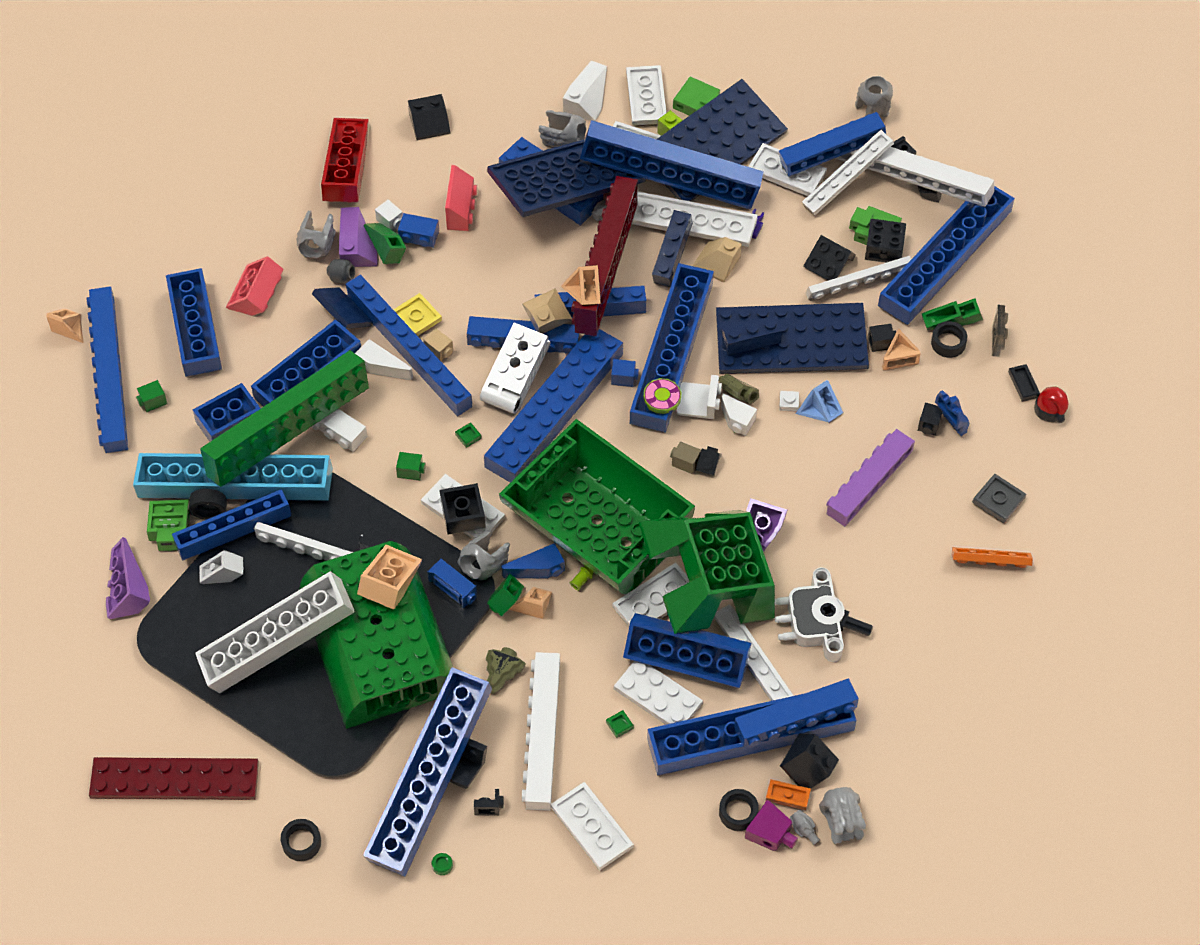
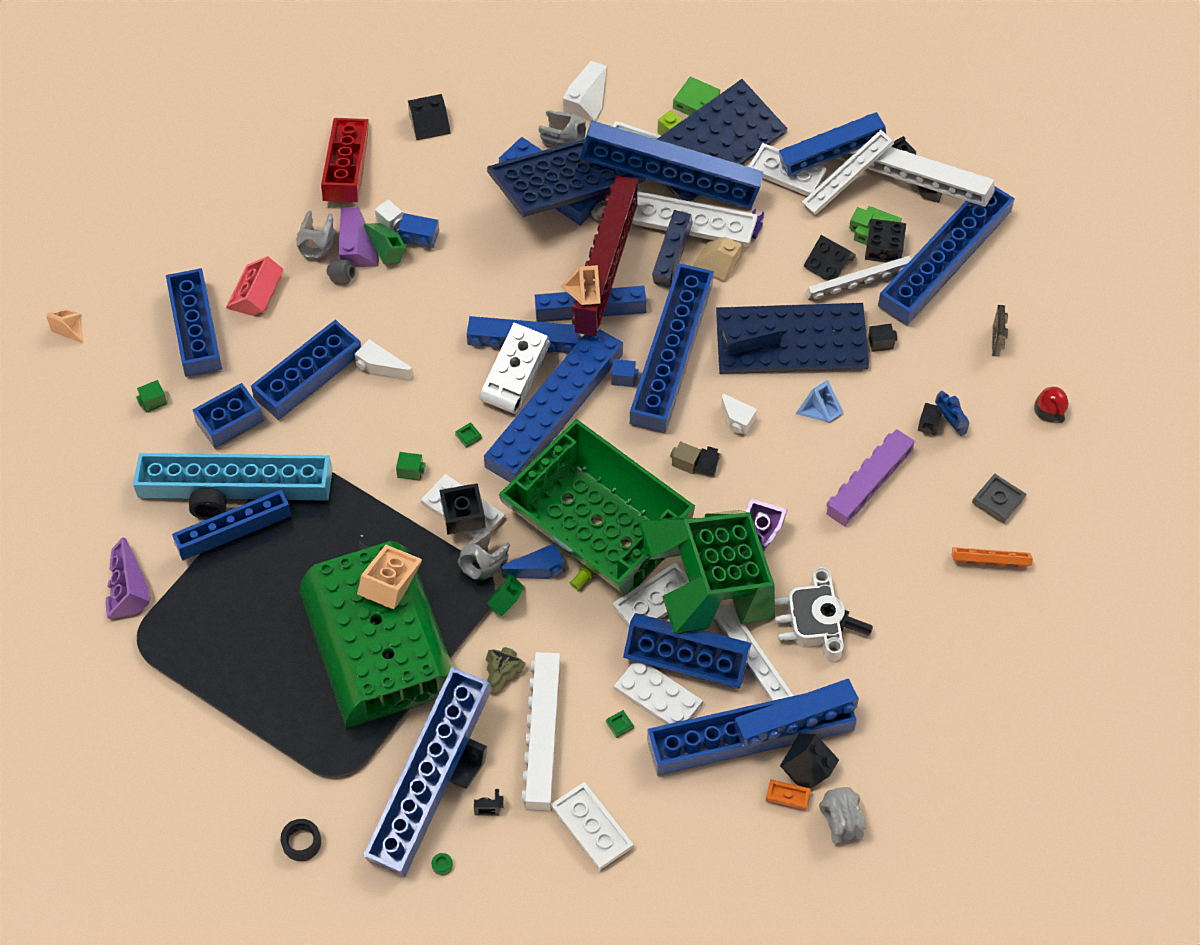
blue brick [86,286,128,453] -> none
dark red plate [89,757,259,800] -> none
bright green piece [147,500,190,551] -> none
white brick [195,571,355,693] -> none
green brick [200,350,369,487] -> none
white slope [200,550,244,584] -> none
white plate [254,522,353,561] -> none
dark blue tile [312,287,373,329] -> none
white brick [312,409,368,452] -> none
blue brick [346,274,472,417] -> none
light yellow plate [393,293,442,336] -> none
tan brick [423,328,453,361] -> none
blue window [427,559,477,608] -> none
coral slope [445,165,477,231] -> none
light nougat slope [509,587,552,619] -> none
tan slope [522,288,572,334] -> none
white plate [626,65,666,125] -> none
tile [643,378,681,414] -> none
white bracket [677,375,722,419] -> none
olive rock [719,374,759,404] -> none
black tyre [719,789,759,831] -> none
magenta torso [745,800,798,851] -> none
white plate [779,391,799,411] -> none
light grey piece [790,810,820,845] -> none
light grey piece [855,76,893,117] -> none
light nougat slope [882,328,921,371] -> none
green slope [921,298,983,330] -> none
black tyre [931,321,968,358] -> none
black tile [1008,364,1040,402] -> none

